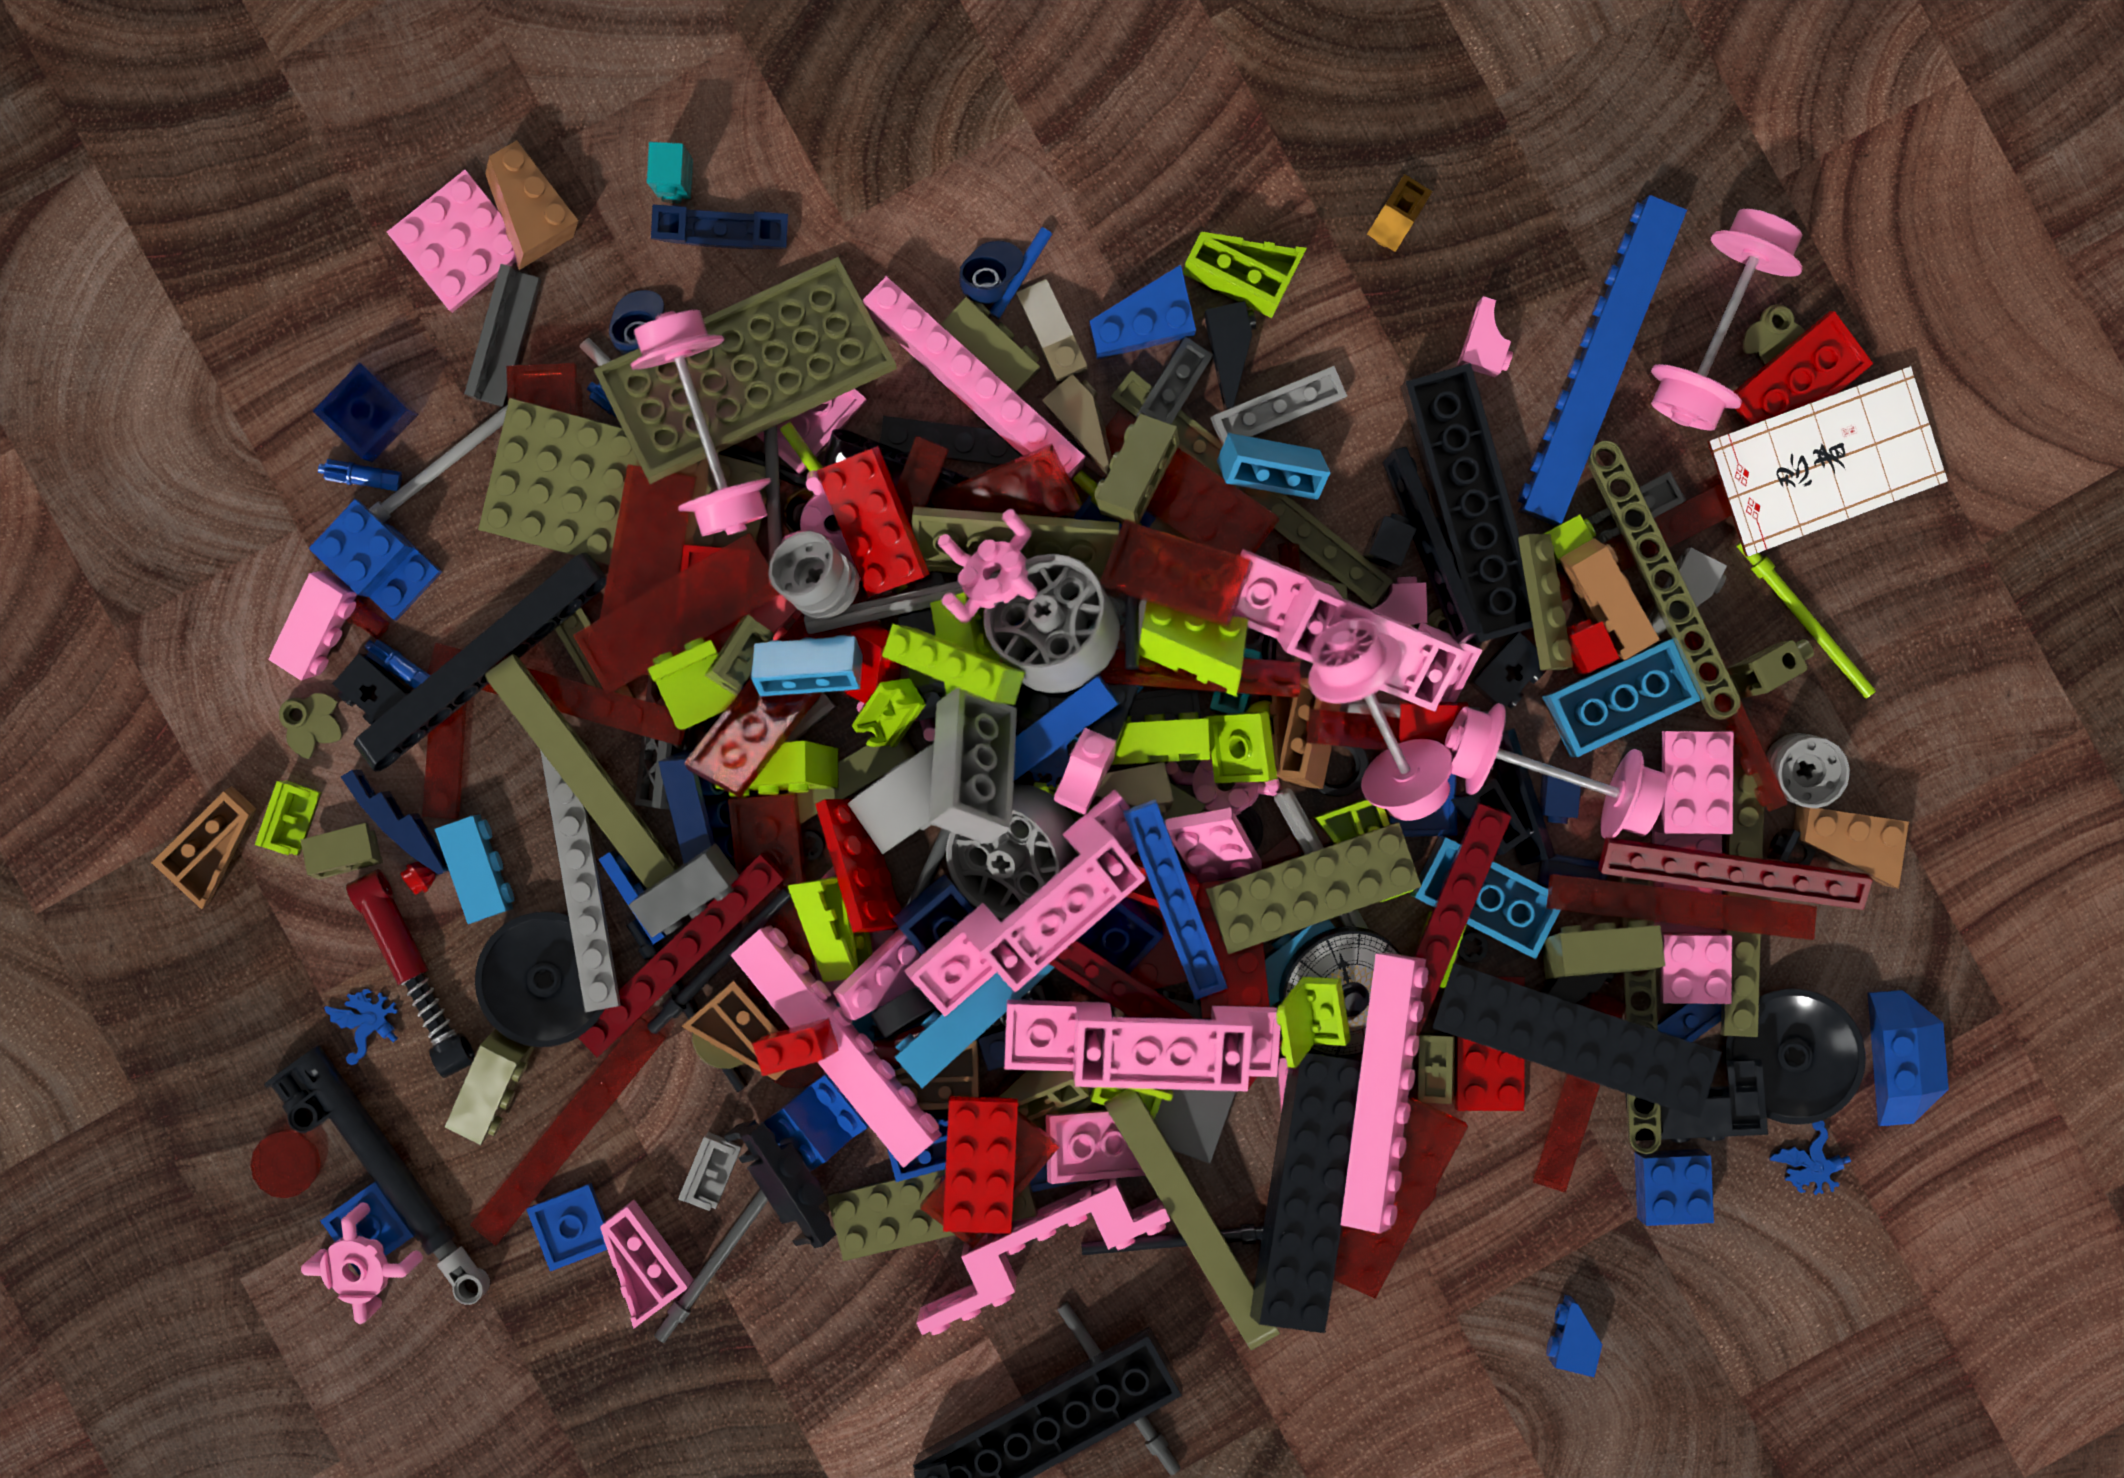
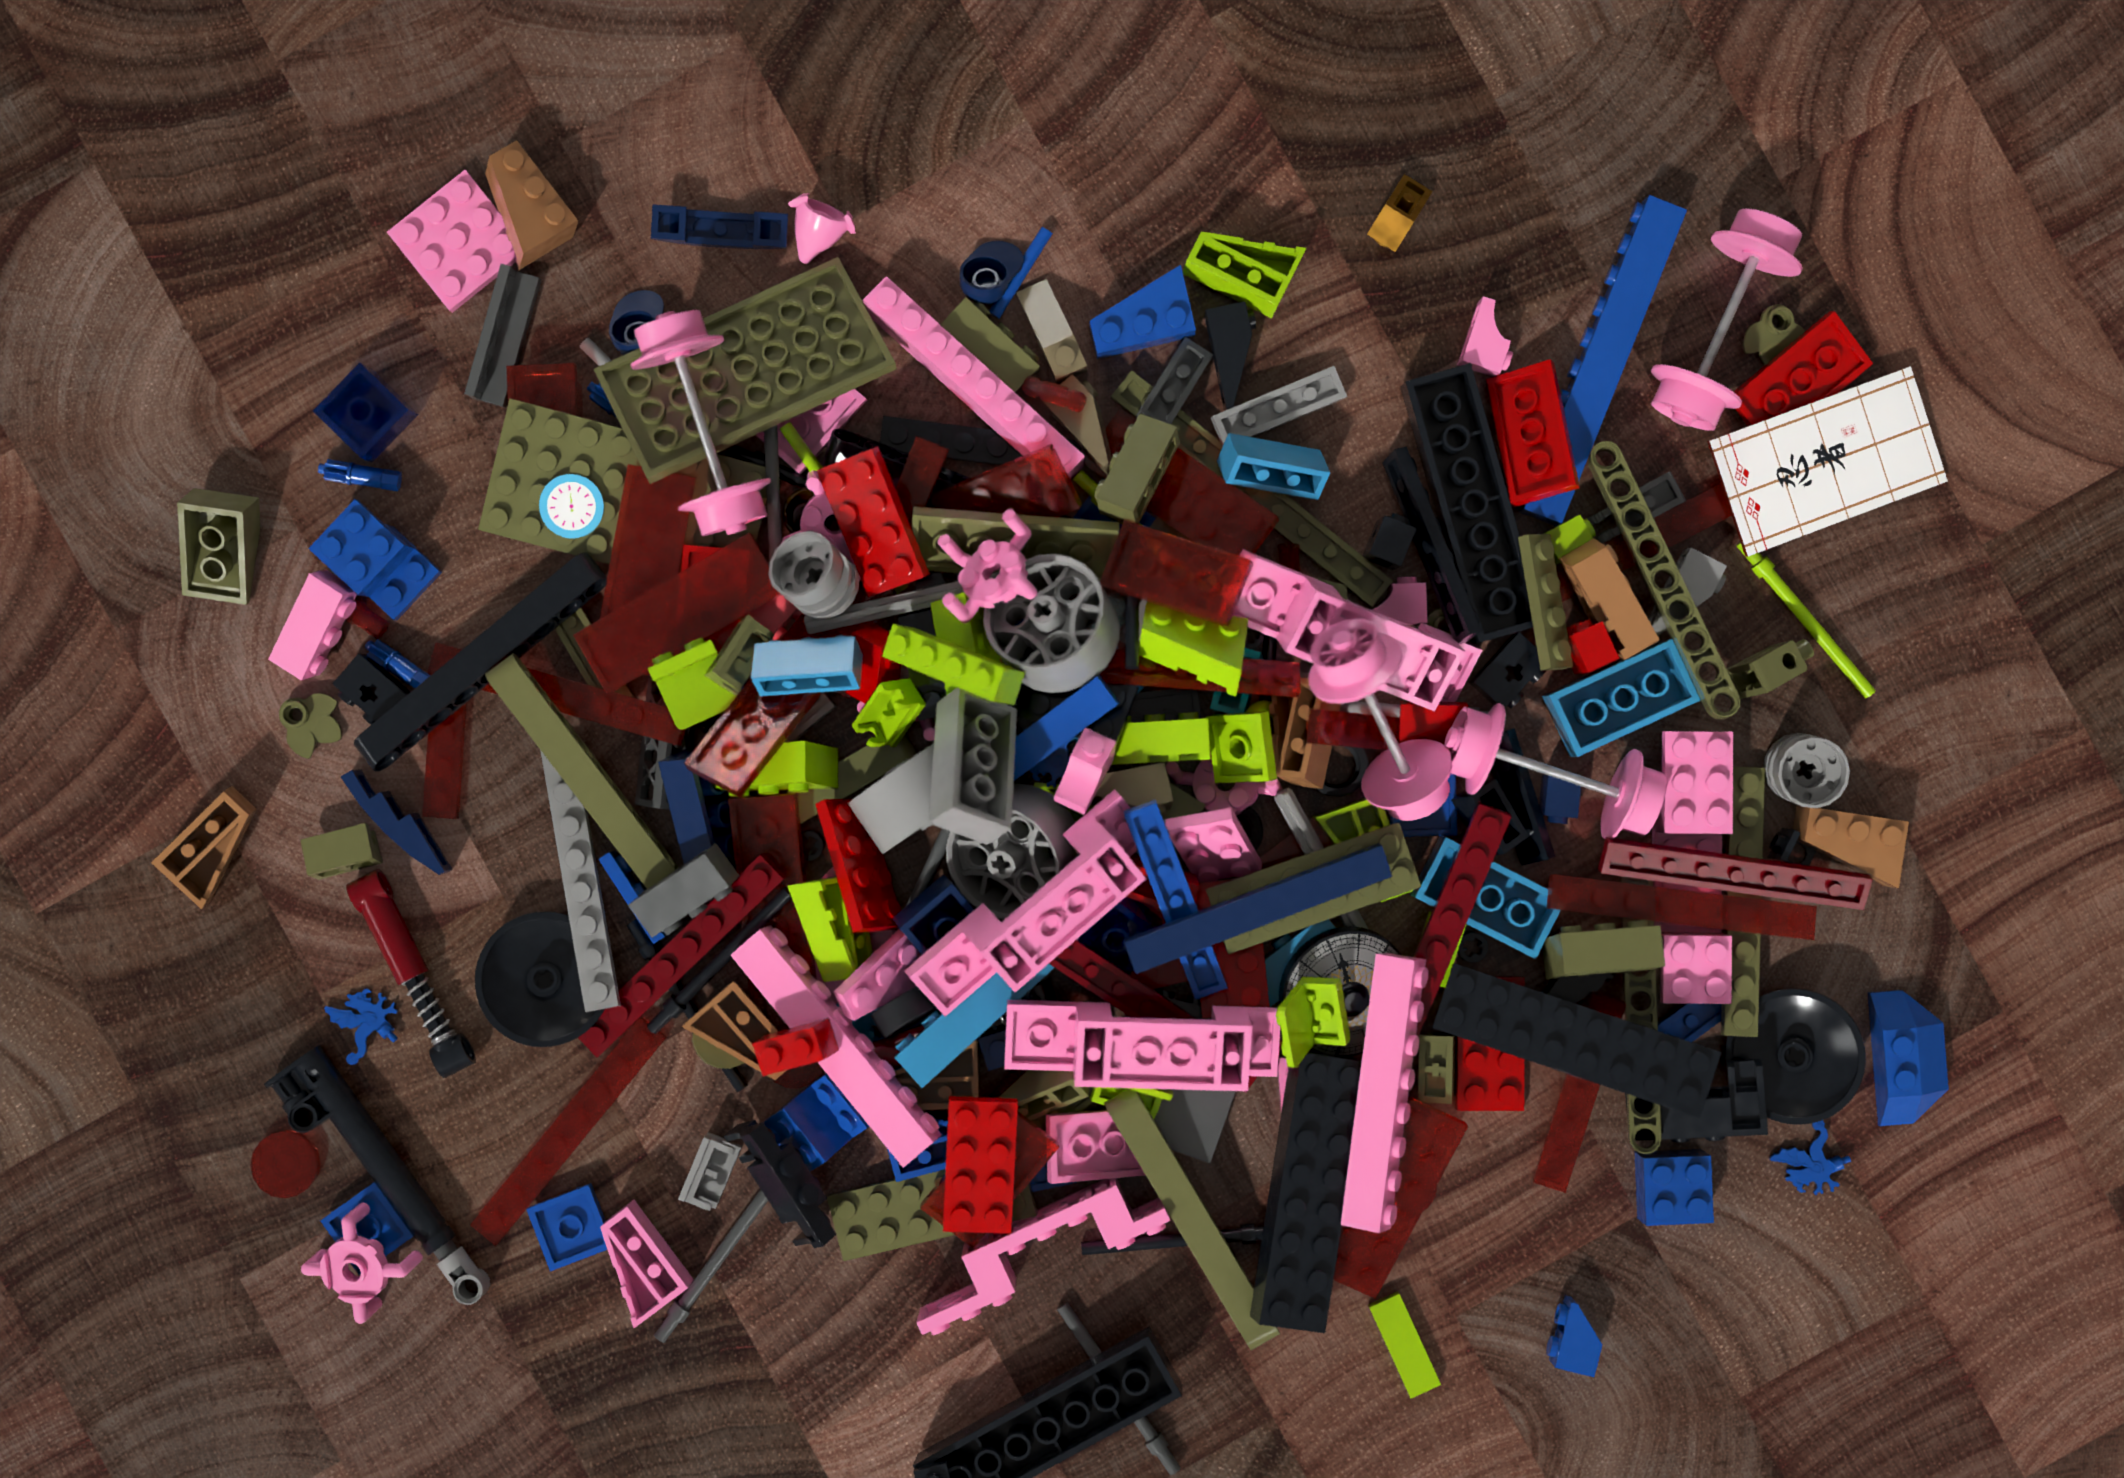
lime hinge [255,780,322,856] -> none
light grey bar [369,405,508,523] -> none
red plate [400,862,435,895] -> none
dark azure brick [435,815,514,924] -> none
wedge [445,1029,534,1145] -> none
teal brick [647,142,693,203] -> none
dark blue tile [1537,854,1608,896] -> none
clear red plate [1684,618,1788,812] -> none
none -> olive slope [177,488,260,605]
none -> sticker [539,474,604,538]
none -> bright pink hat [788,193,856,264]
none -> clear red axle [1022,376,1087,412]
none -> dark blue tile [1123,843,1393,974]
none -> lime tile [1368,1291,1441,1398]
none -> red plate [1486,359,1580,507]

